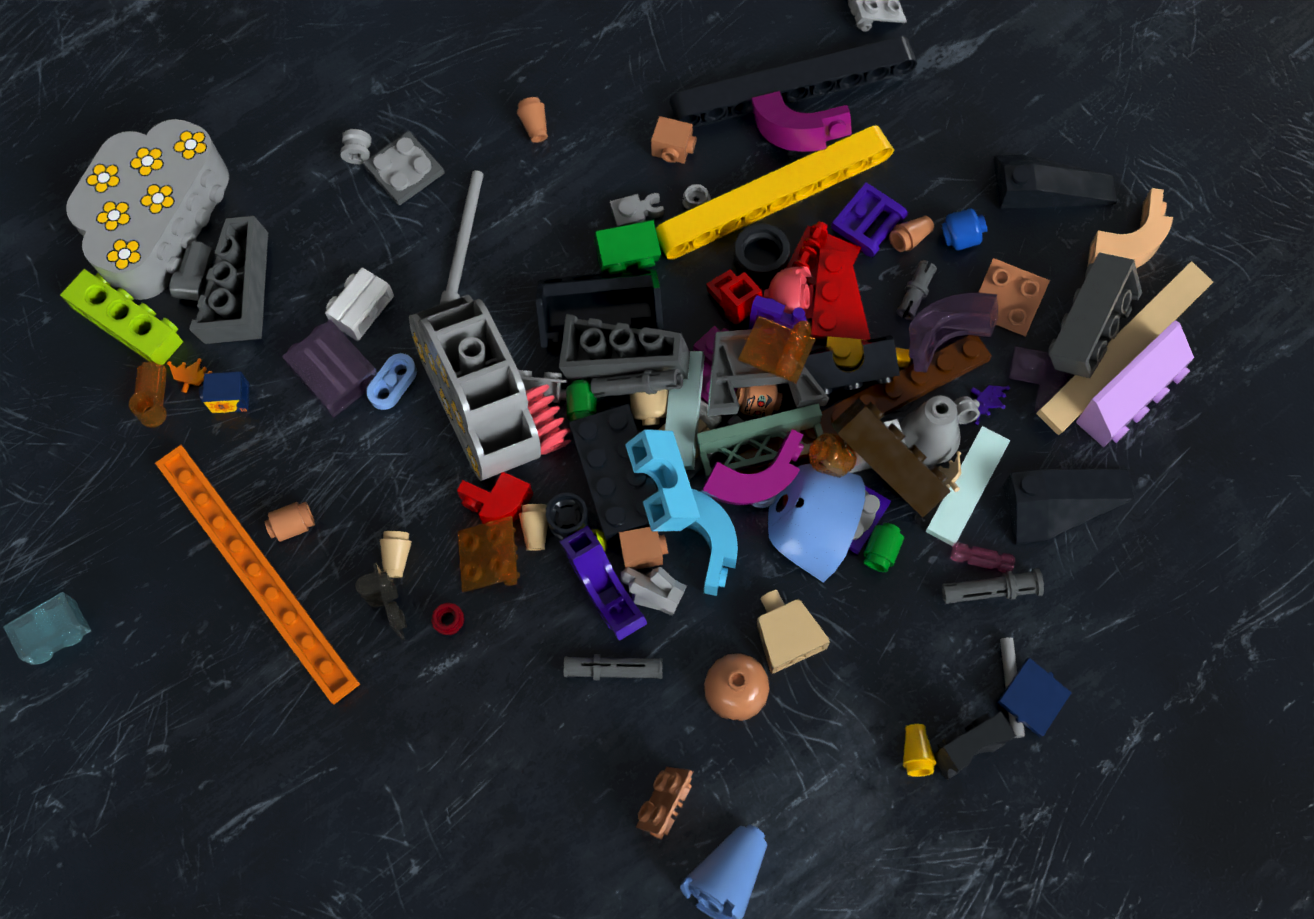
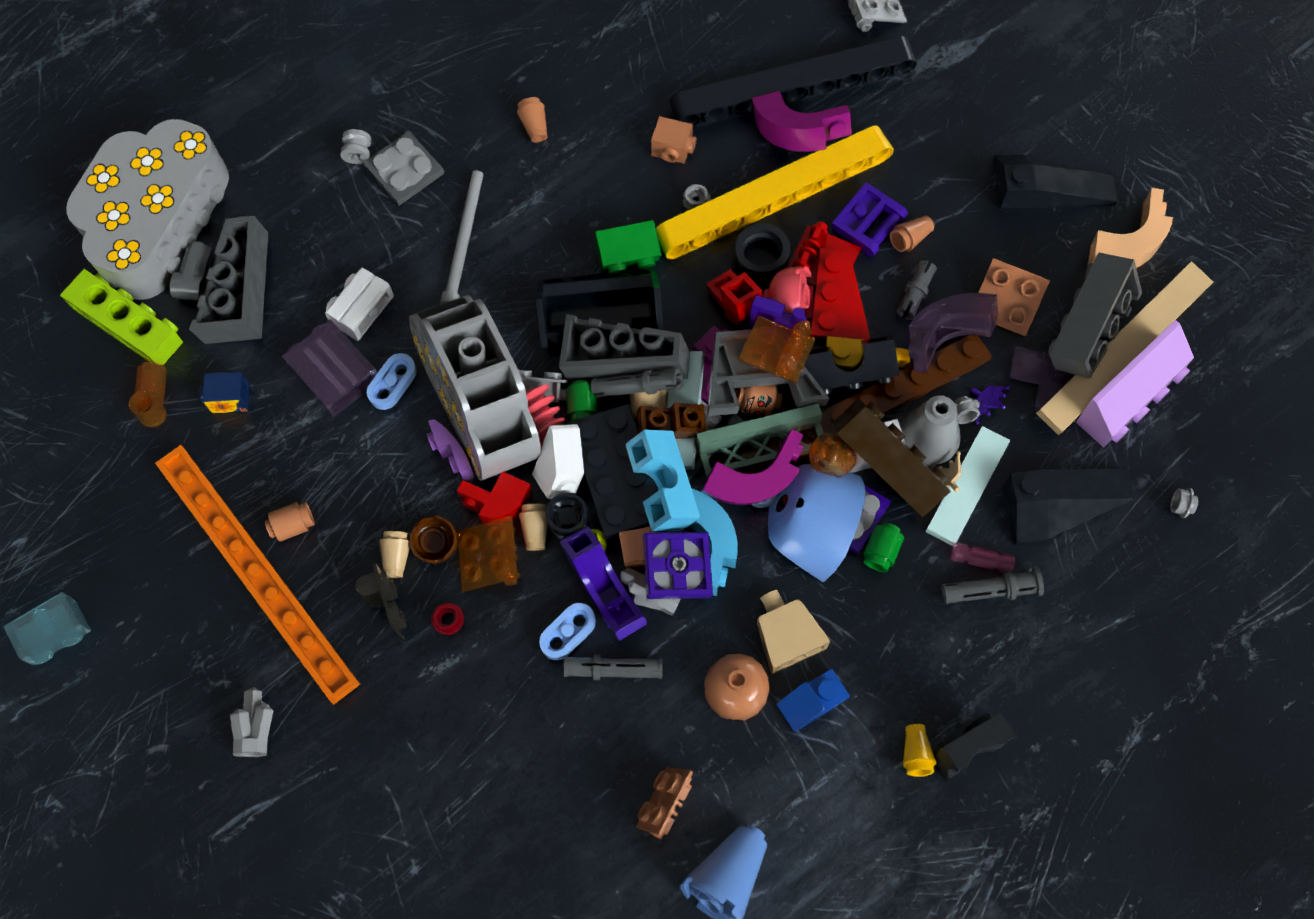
orange piece [167,358,213,393] -> none
light grey plate [610,193,664,227] -> none
blue head [941,208,988,251] -> none
dark blue piece [997,658,1072,738] -> none
light grey bar [1000,638,1025,738] -> none
none -> light grey rock [230,687,273,757]
none -> reddish brown hair [409,515,458,564]
none -> medium lavender slope [427,419,475,481]
none -> white slope [532,424,584,499]
none -> light blue plate [539,603,596,660]
none -> reddish brown slope [637,402,706,439]
none -> dark purple piece [643,532,713,599]
none -> blue slope [776,669,850,733]
none -> light grey plate [1170,488,1198,518]

